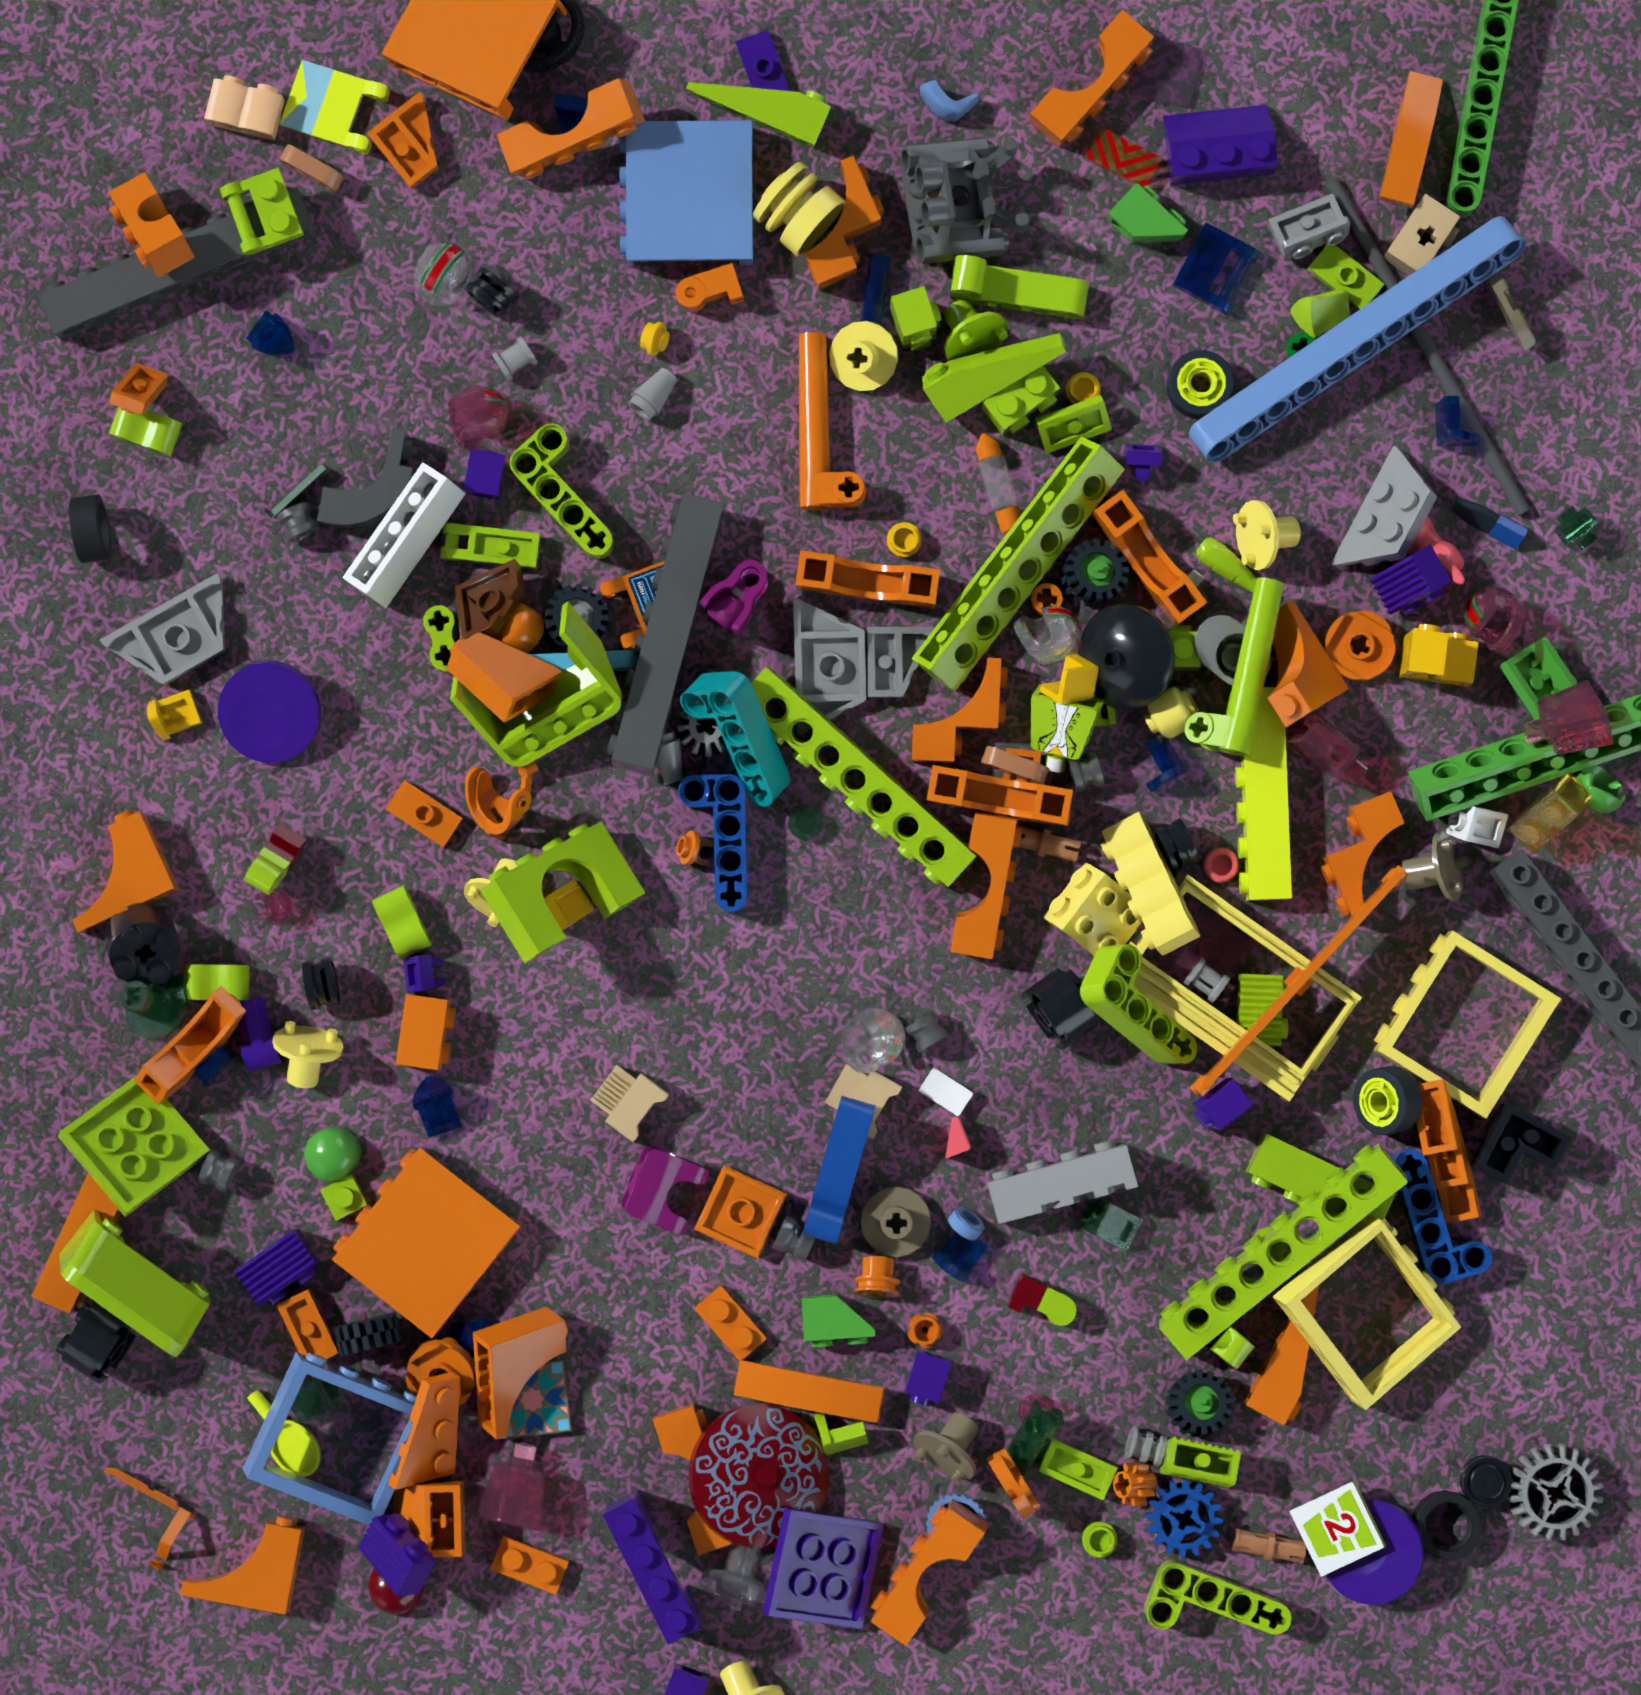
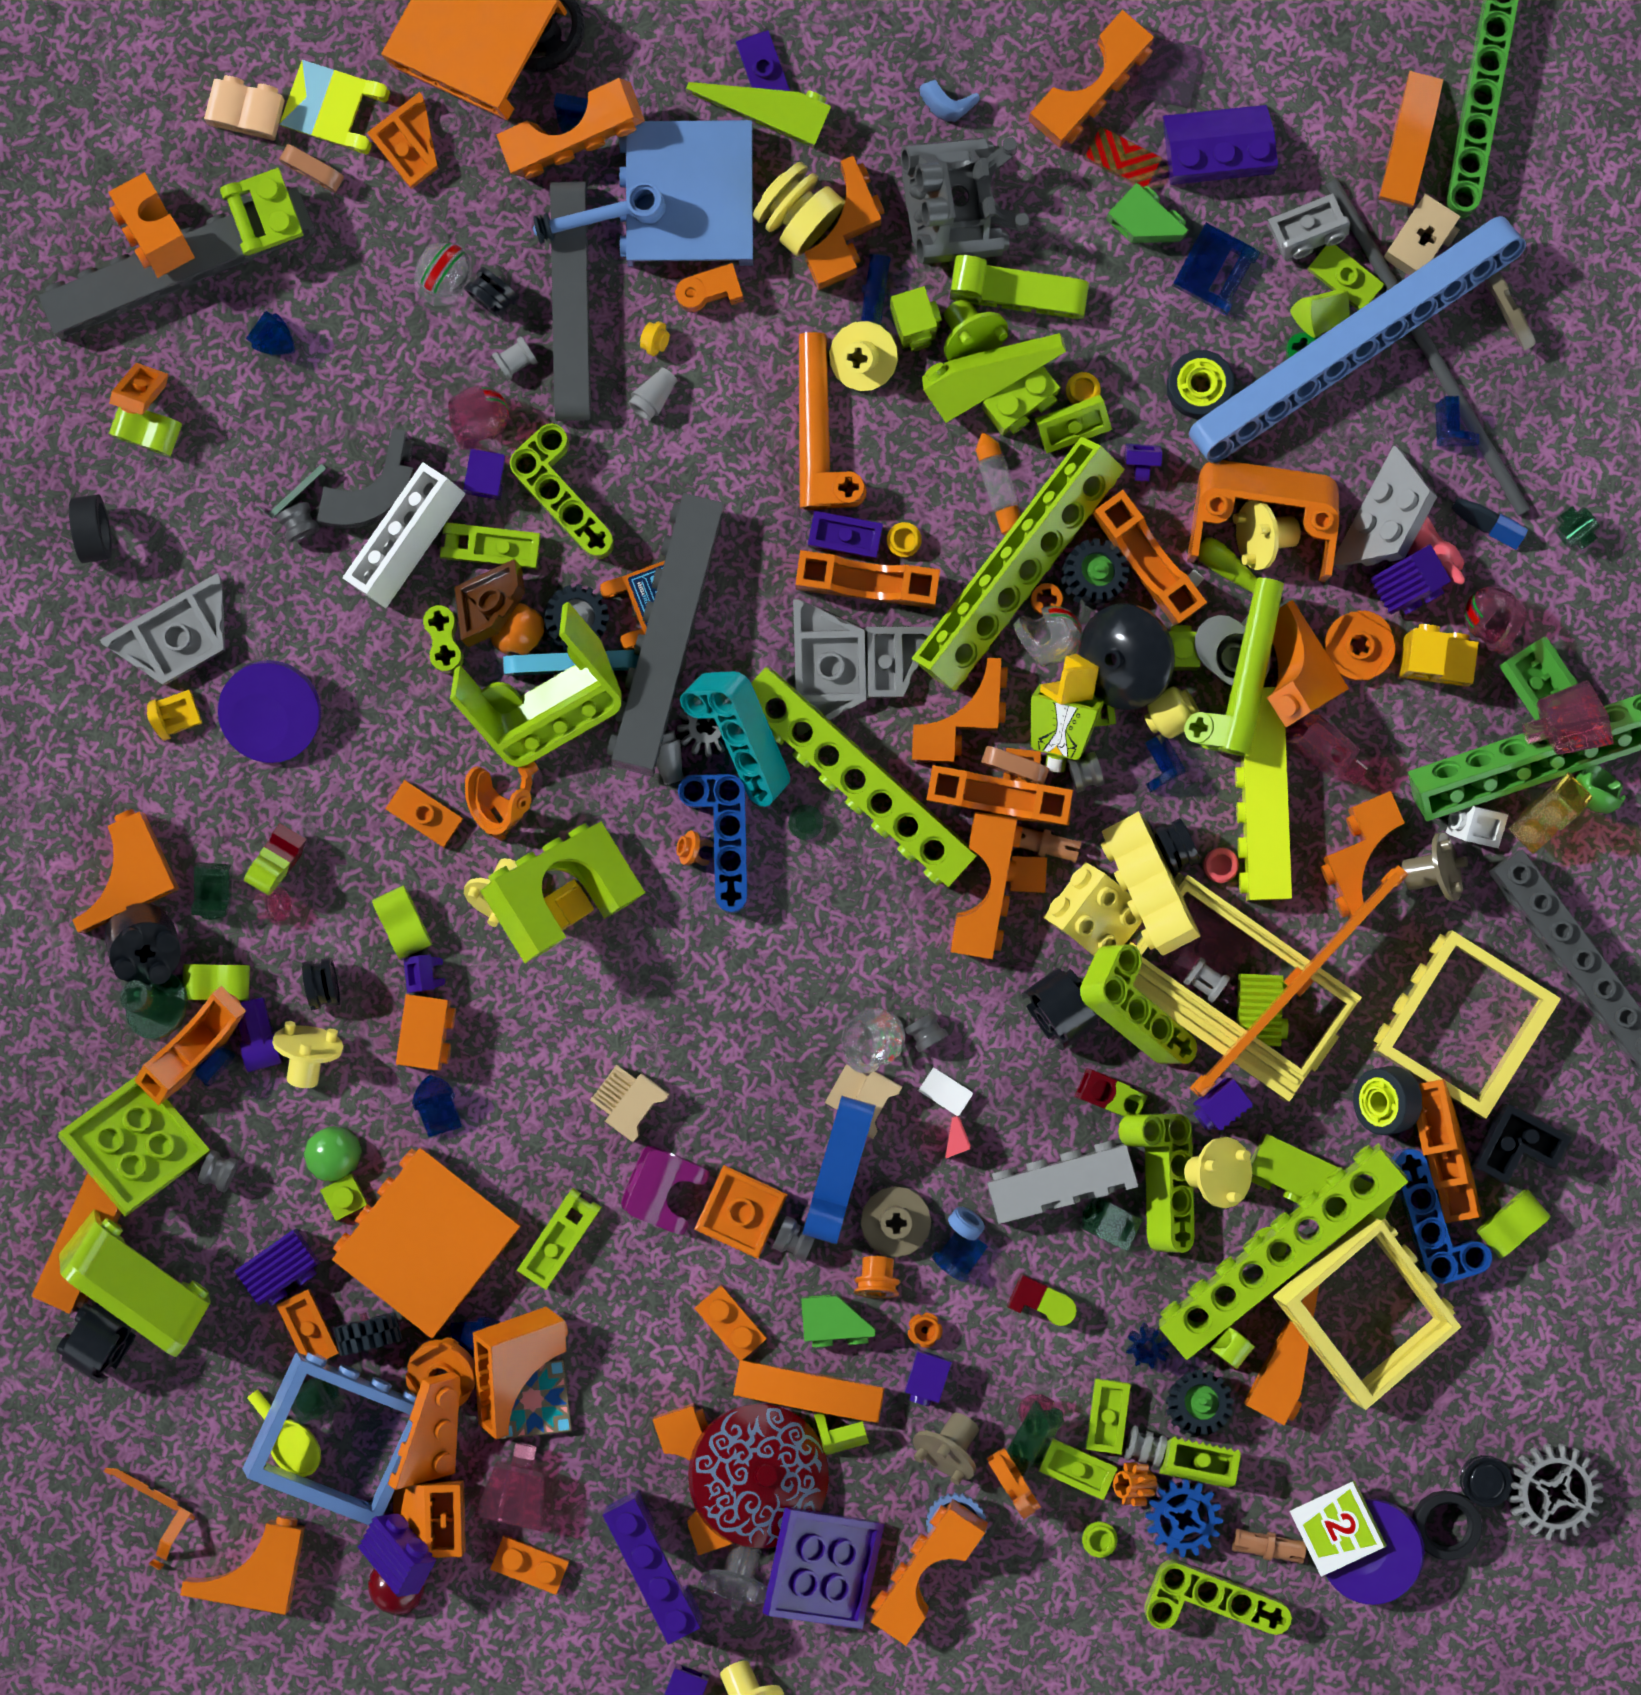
orange slope [446,632,562,723] -> none
magenta piece [700,560,768,638] -> none
none -> clear green bracket [191,862,232,920]
none -> lime plate [517,1188,602,1290]
none -> medium blue piece [533,181,666,244]
none -> dark grey beam [550,181,591,421]
none -> dark purple plate [808,510,883,559]
none -> orange tile [1010,856,1047,893]
none -> leg [1074,1068,1148,1117]
none -> lime plate [1086,1378,1131,1455]
none -> lime beam [1118,1114,1195,1253]
none -> clear blue gear [1126,1322,1170,1369]
none -> light yellow piece [1184,1137,1252,1209]
none -> orange windscreen [1187,460,1339,582]
none -> lime axle [1476,1188,1551,1259]

